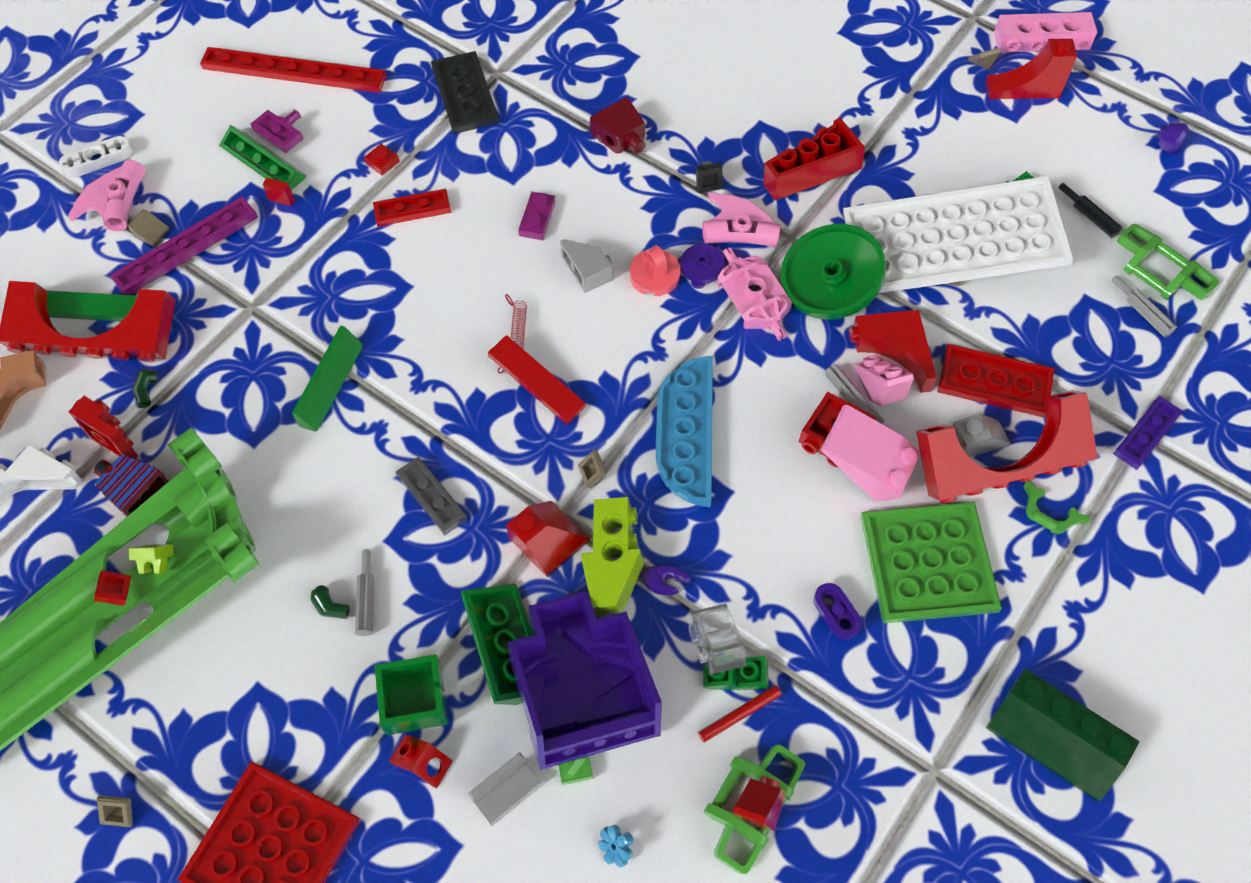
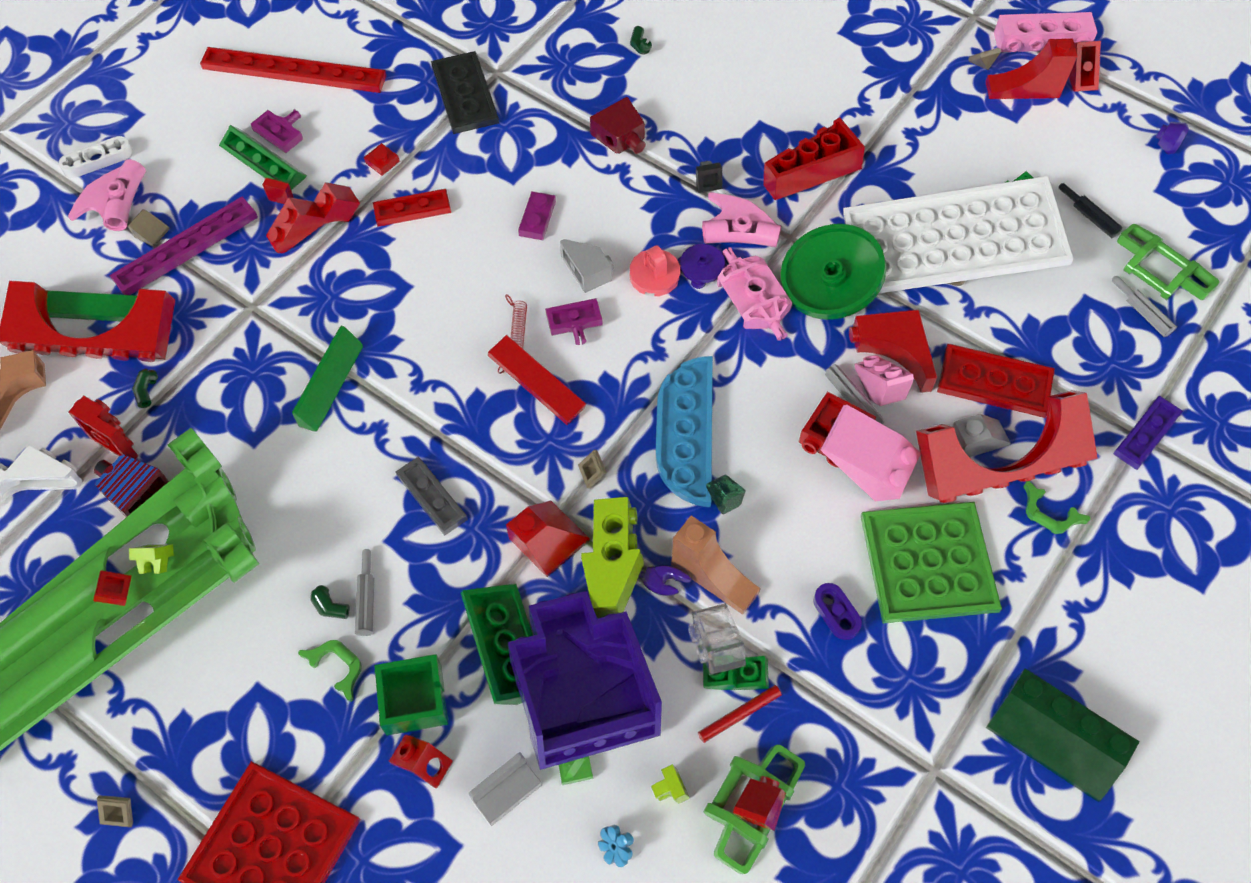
none -> red arch [266,182,360,253]
none -> bright green helmet [298,640,362,702]
none -> magenta plate [545,298,603,345]
none -> dark green arm [630,26,652,55]
none -> lime tile [651,764,690,804]
none -> nougat arch [671,515,761,615]
none -> clear green slope [706,474,746,515]
none -> red slope [1069,41,1101,92]

